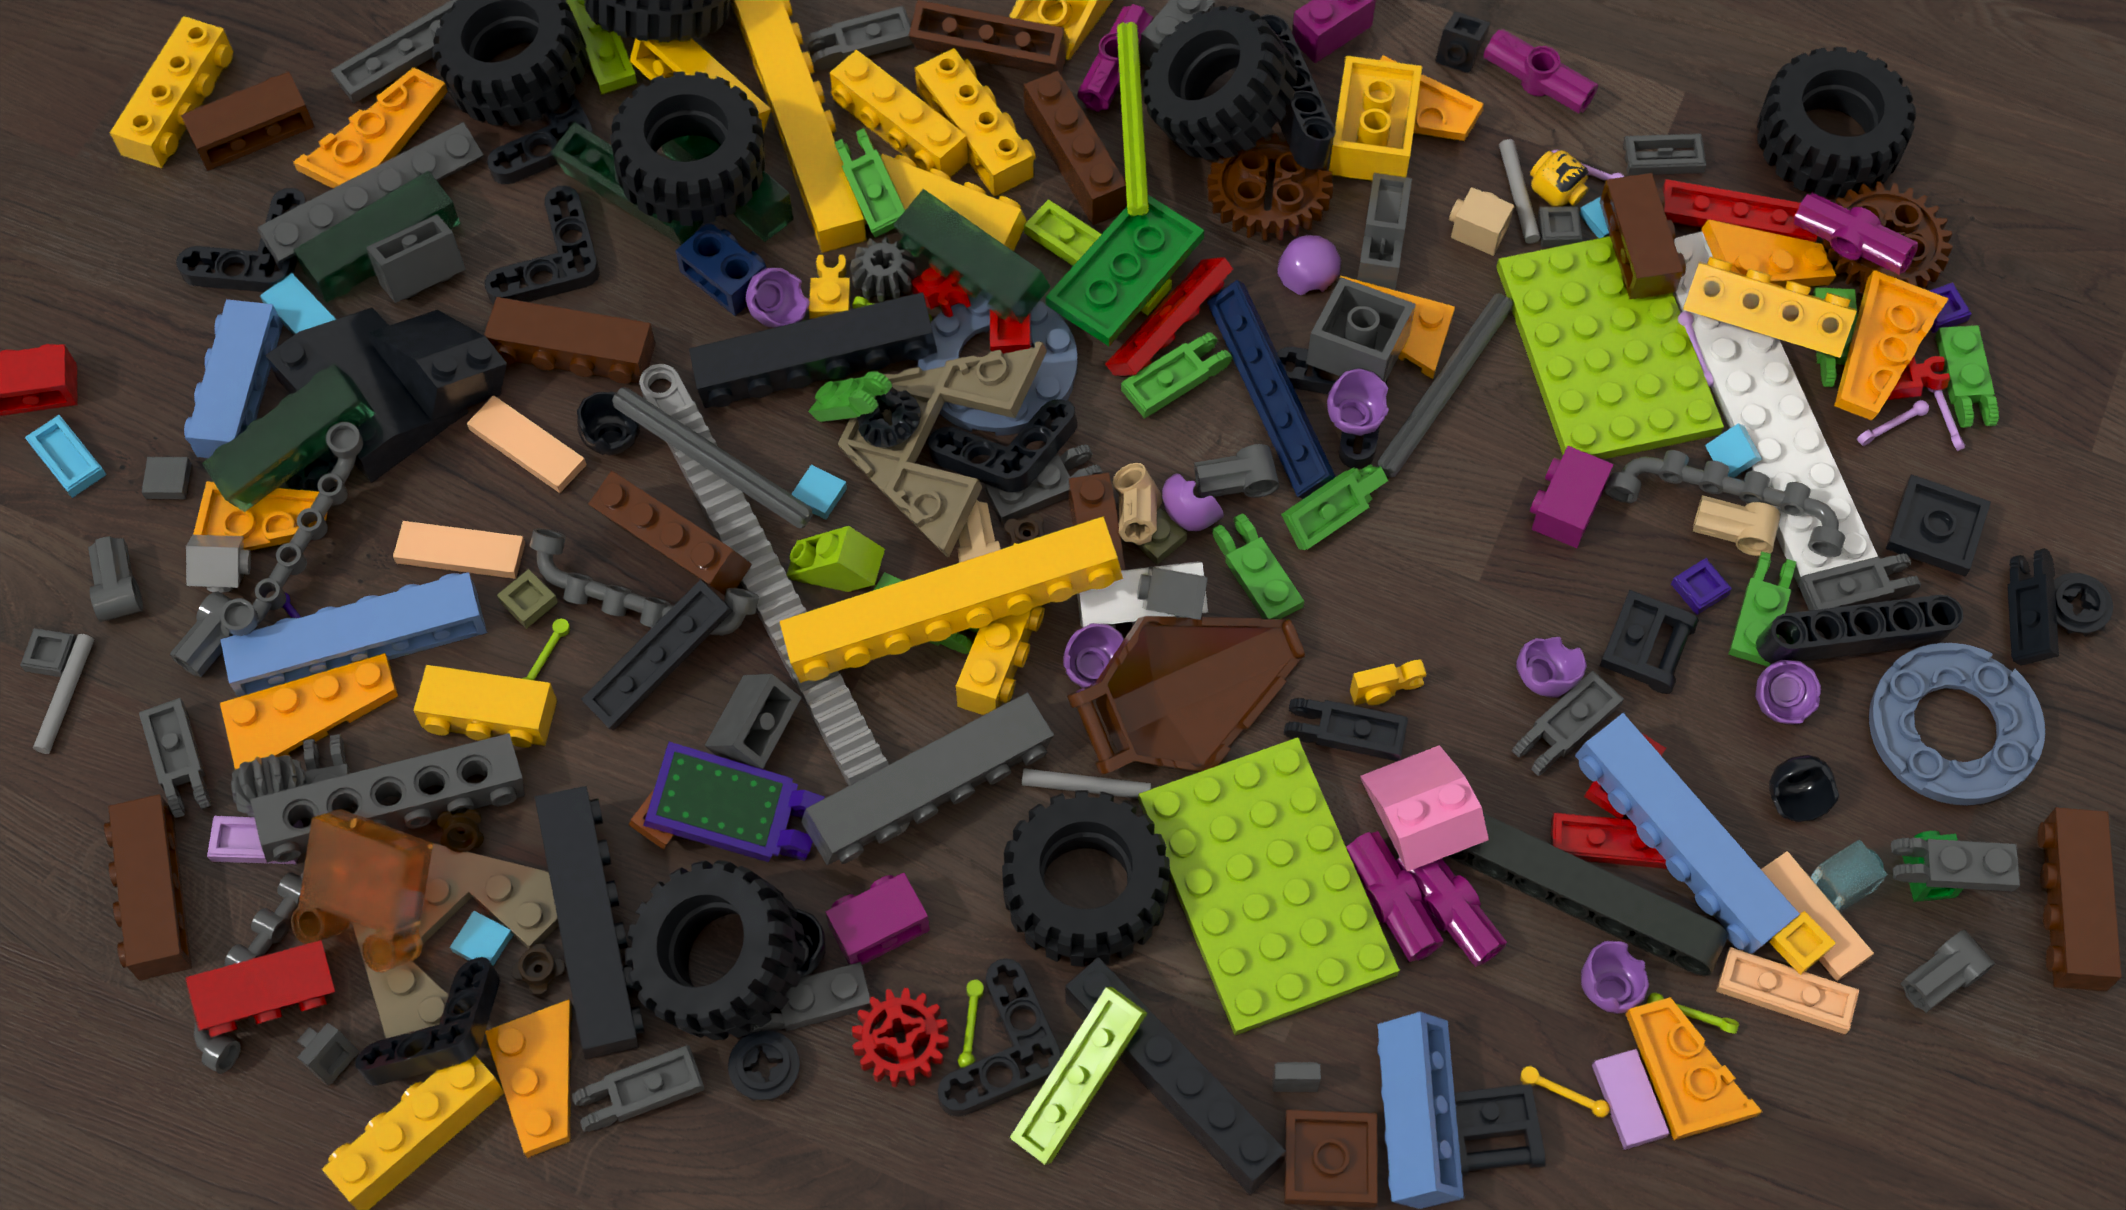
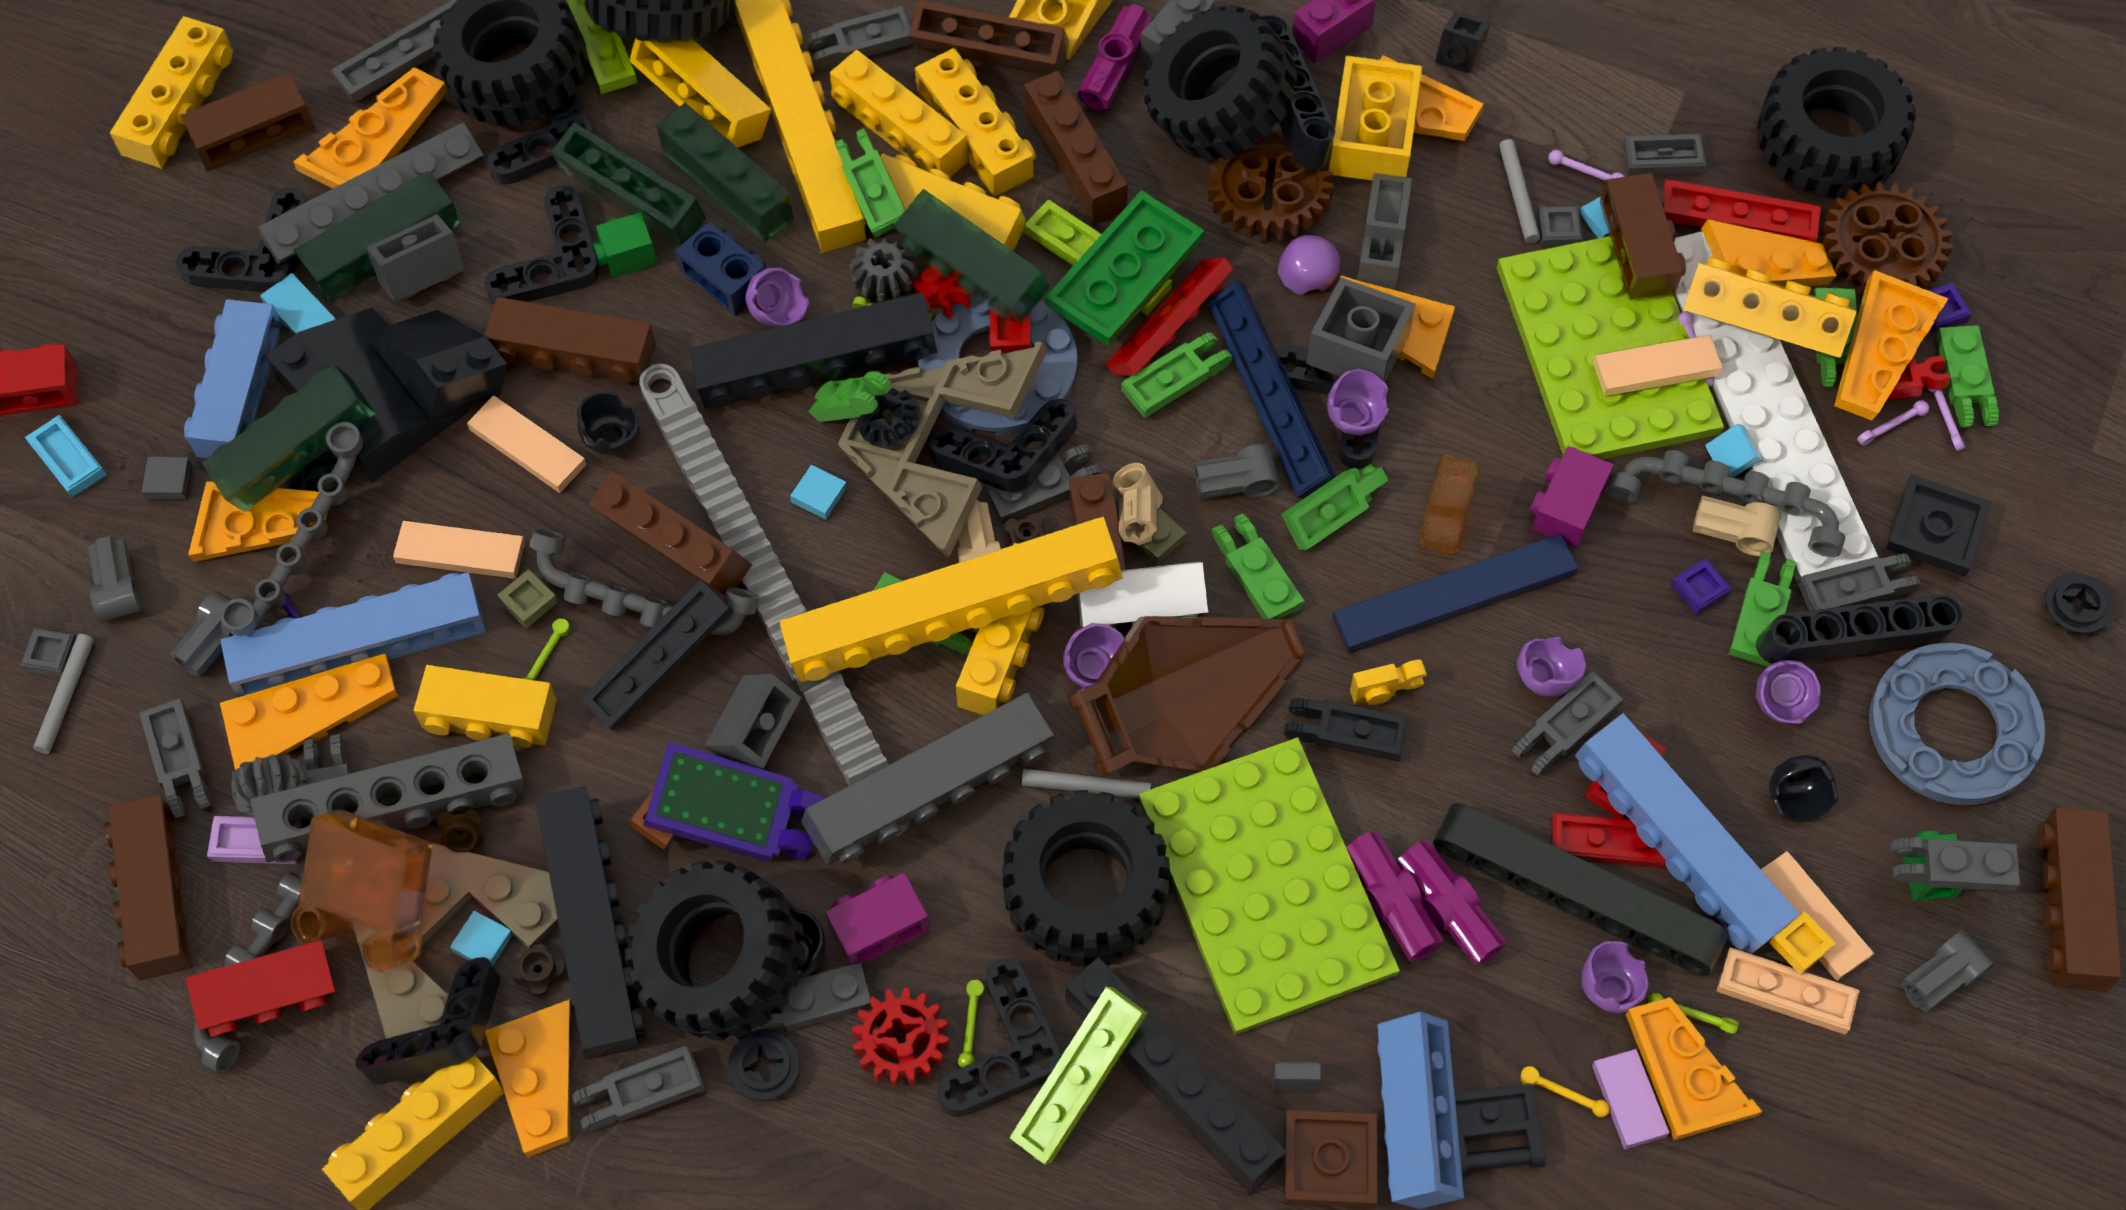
light grey brick [186,534,251,593] -> none
dark grey tile [297,1023,360,1086] -> none
black tyre [610,71,766,226] -> none
dark grey axle [612,387,813,528] -> none
lime slope [786,526,885,592] -> none
yellow plate [809,255,851,319] -> none
lime axle [1117,22,1149,216] -> none
dark grey slope [1137,567,1208,620] -> none
medium lavender hair [1162,473,1224,531] -> none
bright pink slope [1360,745,1489,872] -> none
dark grey axle [1377,293,1513,478] -> none
tan brick [1449,187,1514,256] -> none
magenta piece [1483,29,1598,114] -> none
yellow head [1530,150,1589,207] -> none
black plate [1600,590,1699,694] -> none
magenta piece [1794,193,1918,275] -> none
clear light blue brick [1810,840,1887,912] -> none
black hinge [2007,548,2059,666] -> none
none -> green brick [593,212,657,278]
none -> dark blue tile [1332,534,1578,653]
none -> clear orange animal [1418,454,1480,555]
none -> light nougat tile [1593,335,1723,396]

